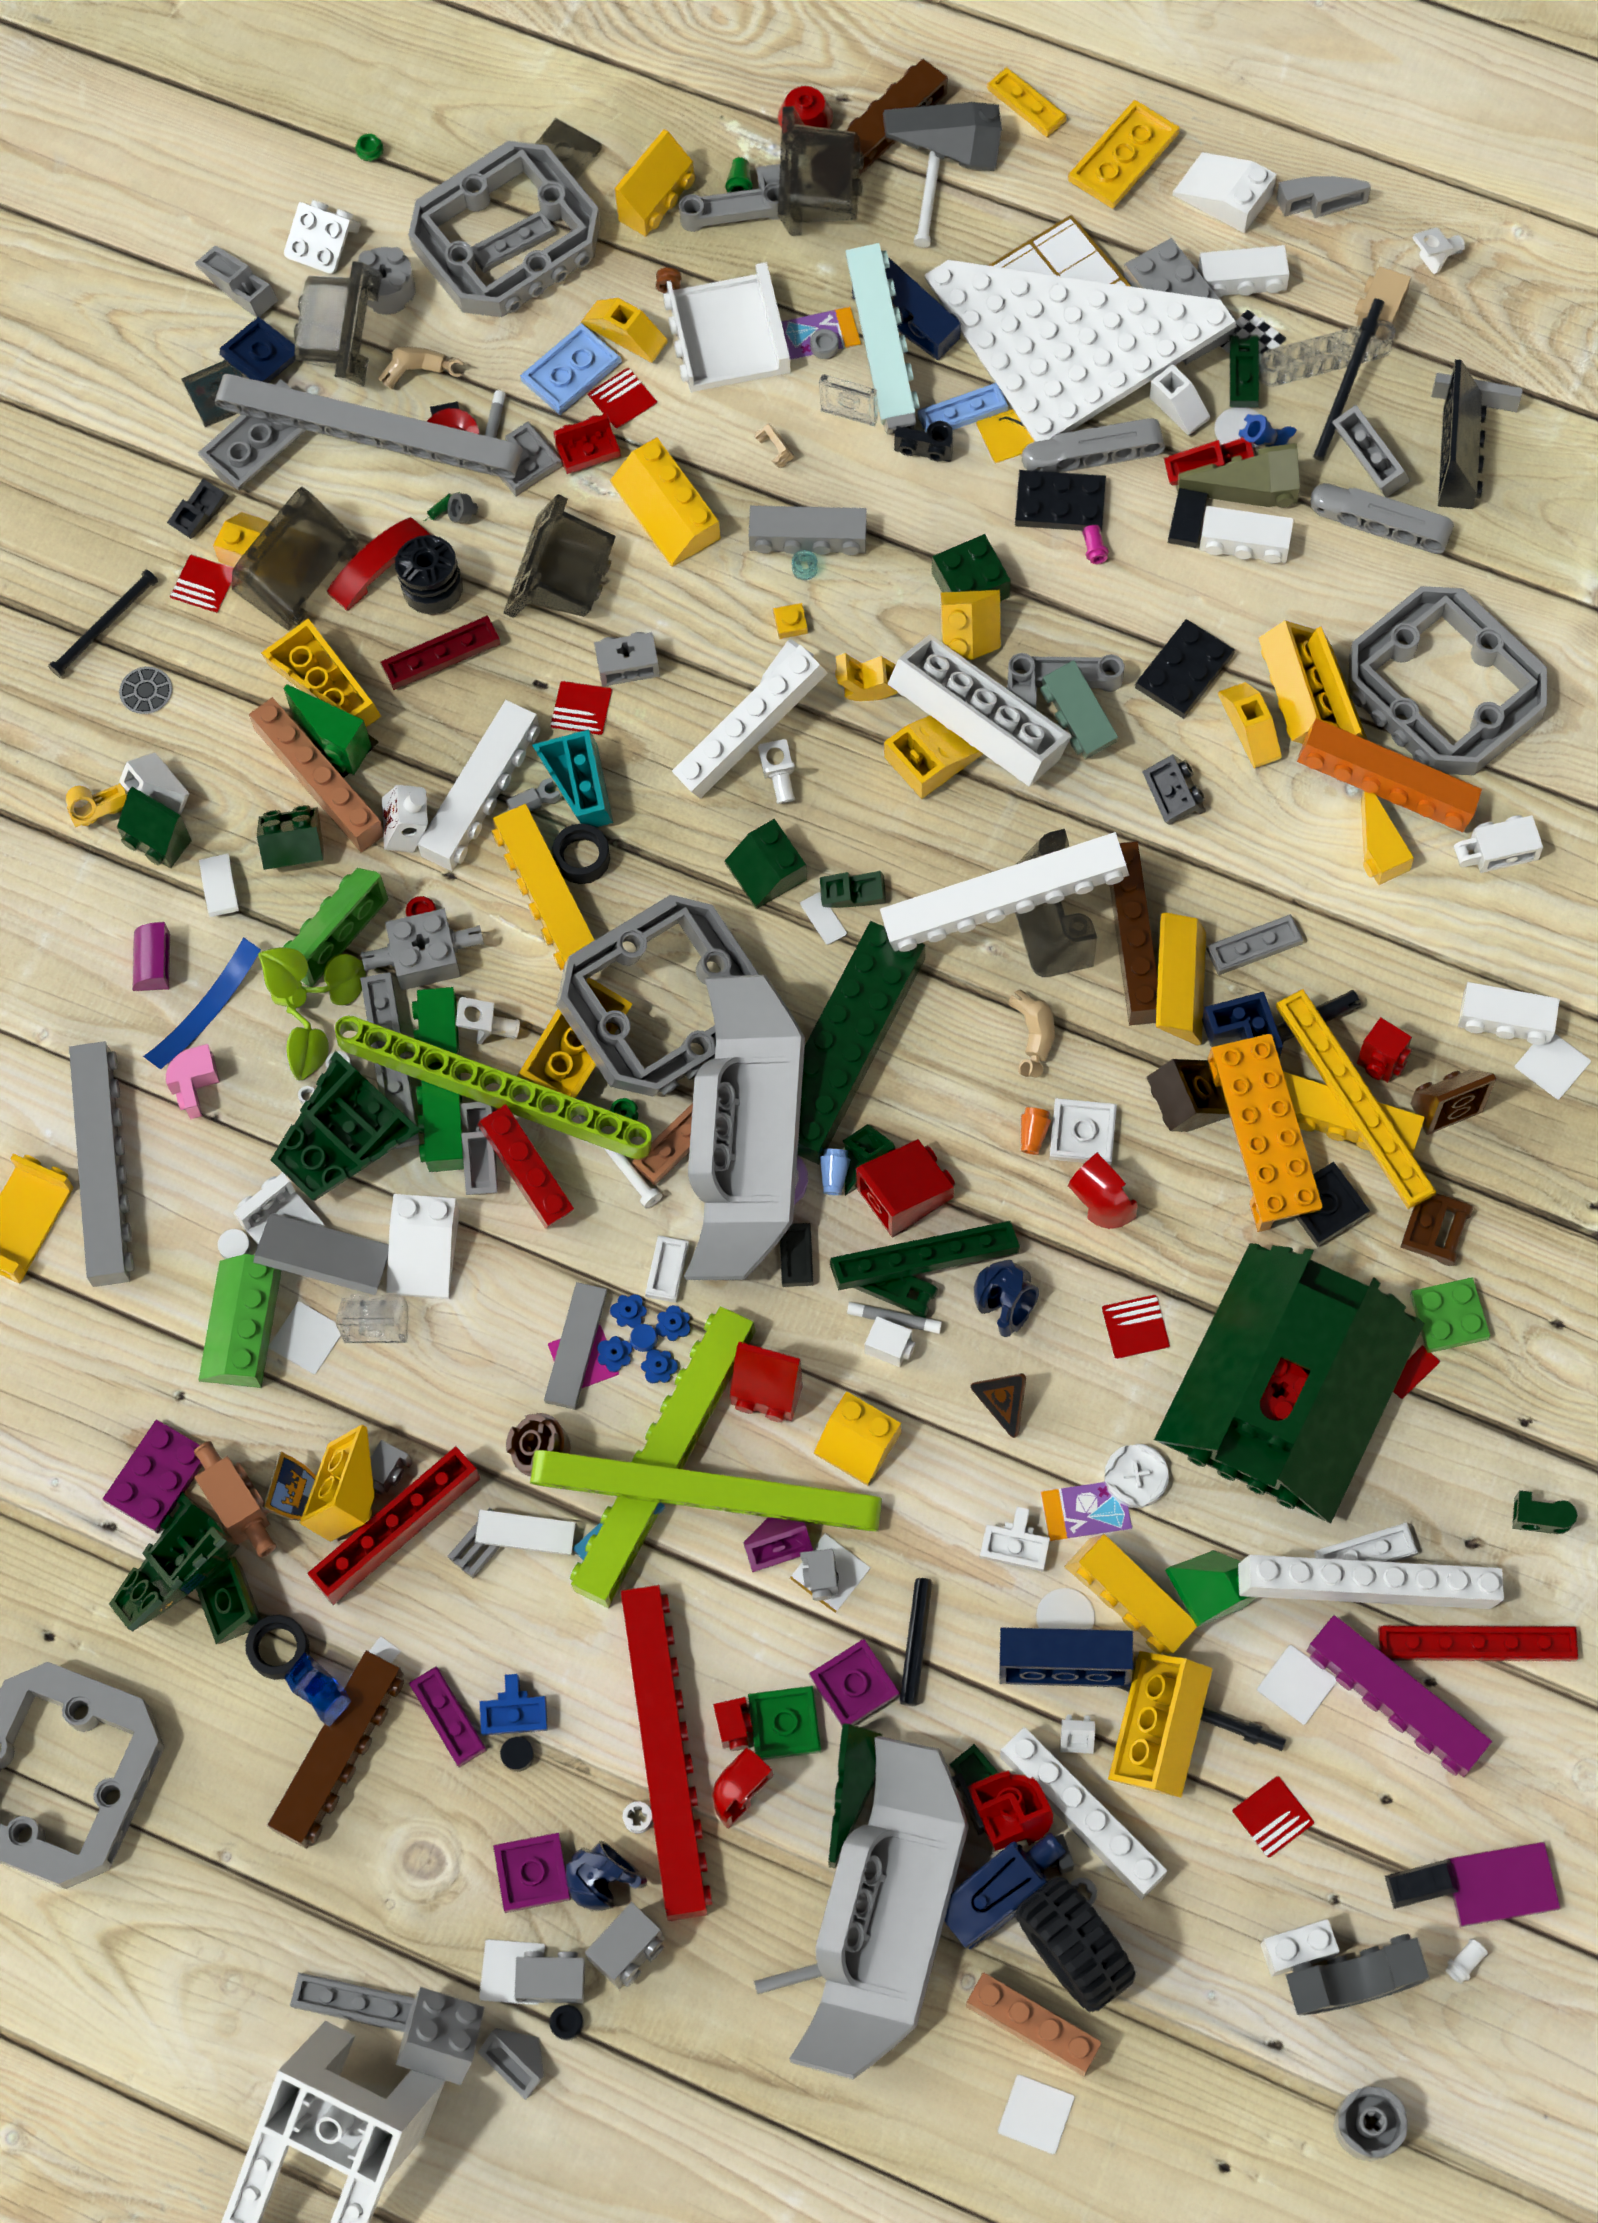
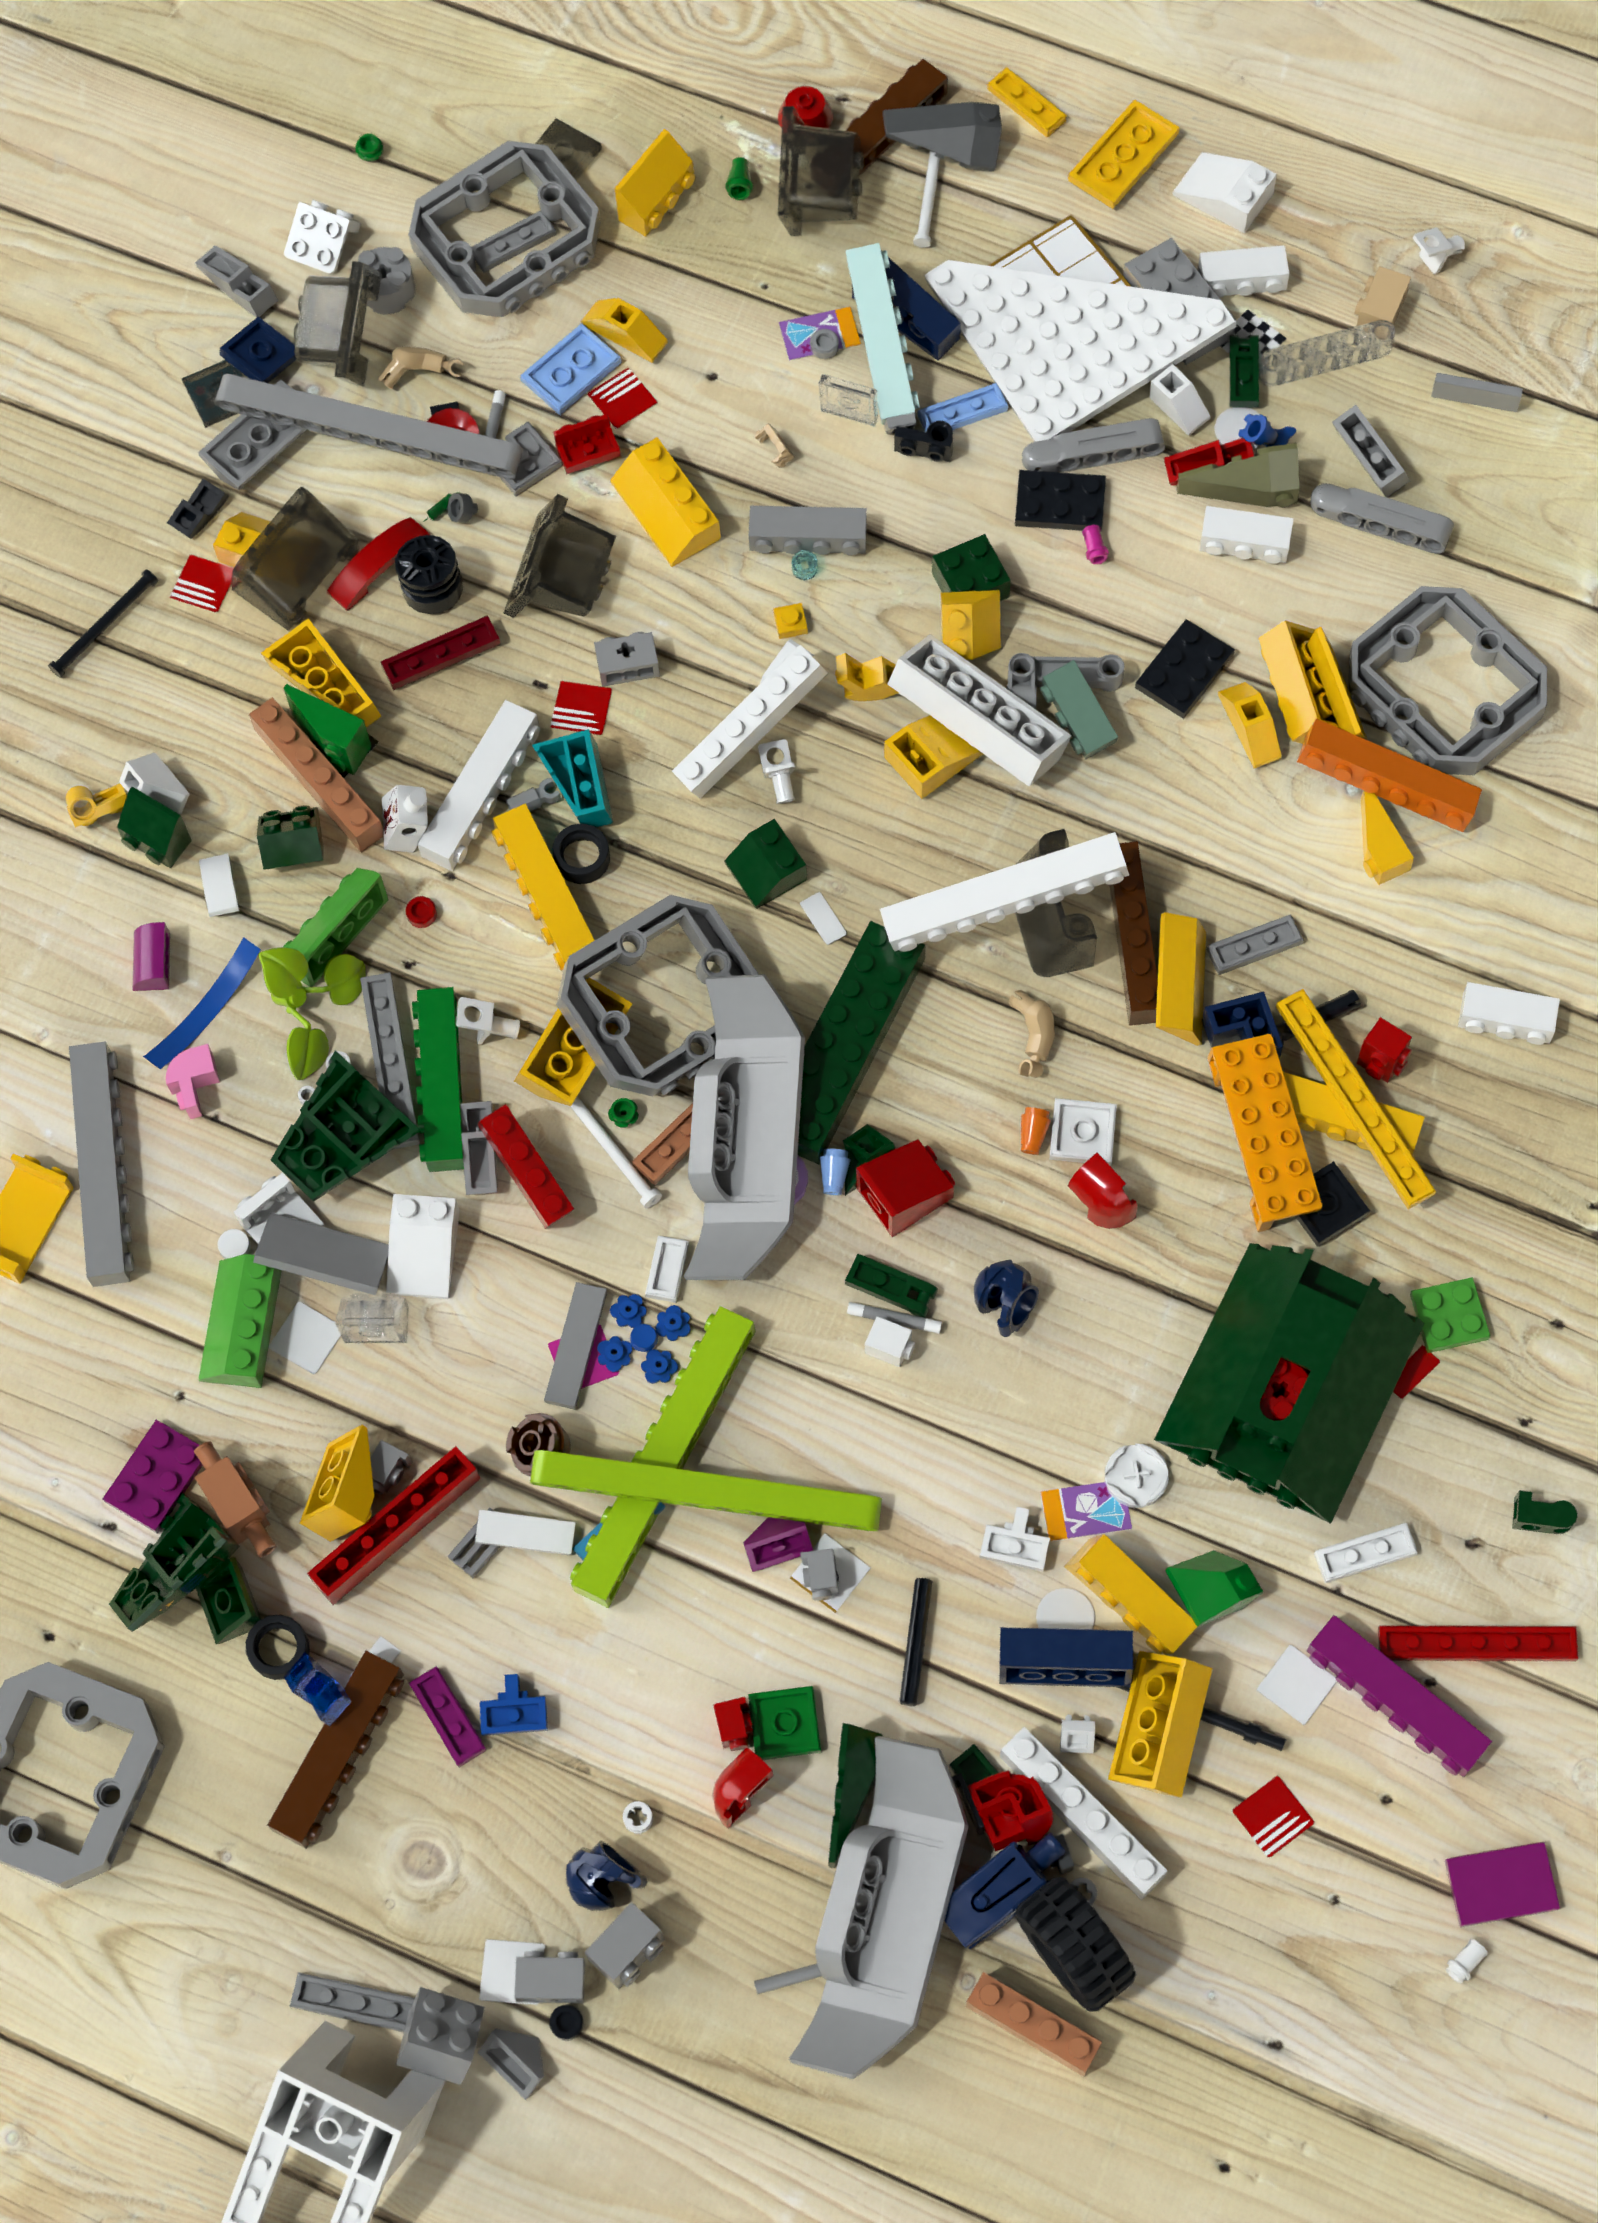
sticker [119,667,172,714] -> none
shield [263,1452,316,1521] -> none
lime beam [335,1015,652,1159] -> none
light grey brick [361,908,484,990] -> none
magenta plate [493,1832,571,1913] -> none
black tile [500,1737,534,1772] -> none
red brick [621,1585,713,1921] -> none
dark orange bush [656,268,681,293] -> none
white panel [663,262,791,392] -> none
light grey piece [679,163,788,232] -> none
red slope [730,1341,803,1423] -> none
pearl dark grey tile [780,1223,813,1287] -> none
magenta plate [809,1639,899,1726] -> none
yellow slope [814,1391,901,1486] -> none
dark green slope [820,871,886,908] -> none
dark green plate [830,1221,1020,1291] -> none
black piece [970,1373,1026,1438] -> none
yellow sticker [976,409,1034,463] -> none
white sticker [998,2075,1074,2154] -> none
red sticker [1102,1295,1170,1359] -> none
bracket [1142,754,1206,825] -> none
dark brown slope [1147,1059,1230,1132] -> none
black tile [1168,488,1208,548] -> none
white brick [1238,1555,1504,1609] -> none
white brick [1260,1919,1339,1977] -> none
light grey slope [1277,176,1371,218] -> none
dark grey brick [1285,1934,1430,2016] -> none
black bar [1313,298,1385,461] -> none
light grey brick [1334,2087,1407,2161] -> none
black tile [1385,1859,1459,1909] -> none
reddish brown plate [1400,1193,1473,1266] -> none
reddish brown slope [1410,1069,1497,1135] -> none
black slope [1438,359,1487,509] -> none
white brick [1454,815,1543,873] -> none
white sticker [1515,1033,1591,1099] -> none

